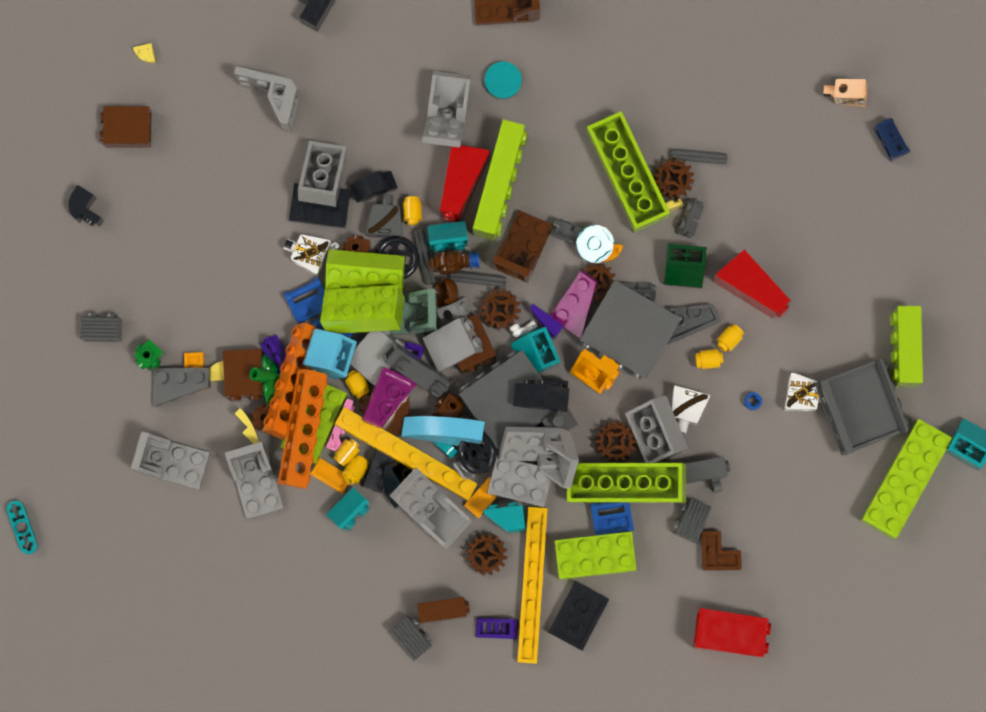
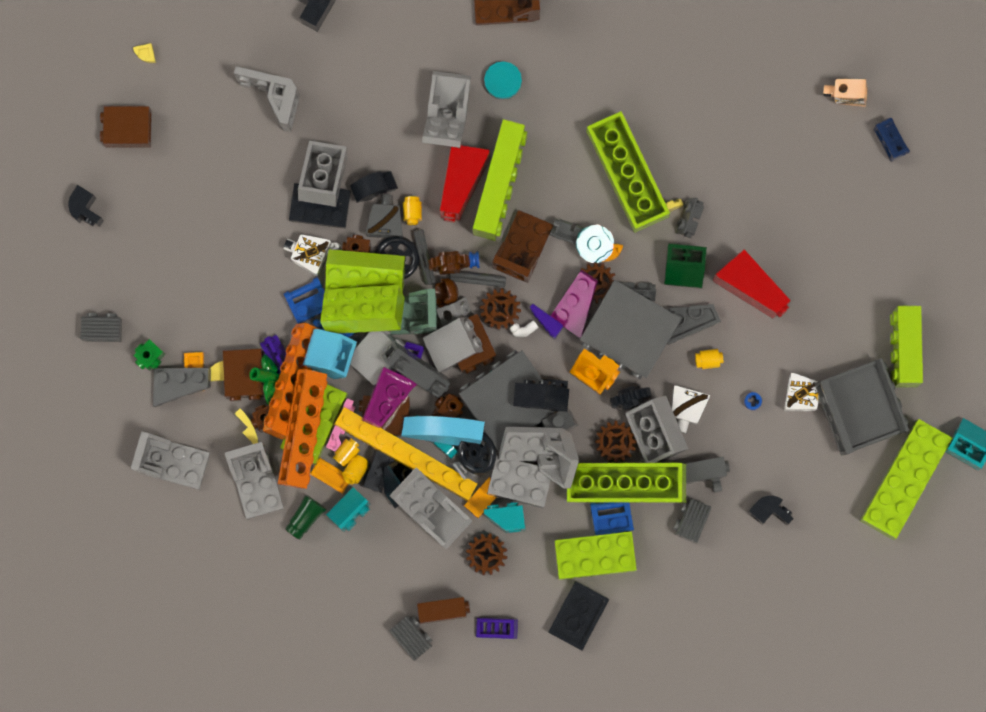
teal beam [7,501,38,555] -> none
yellow brick [344,370,371,400] -> none
teal slope [428,221,469,254] -> none
teal slope [510,327,561,374] -> none
yellow plate [517,507,548,664] -> none
reddish brown gear [653,158,694,200] -> none
dark grey axle [671,149,727,164] -> none
red slope [693,608,771,658] -> none
reddish brown plate [701,531,741,571] -> none
yellow brick [716,324,744,352] -> none
none -> dark green plant [285,494,327,540]
none -> black gear [610,386,652,410]
none -> black brick [748,496,794,525]

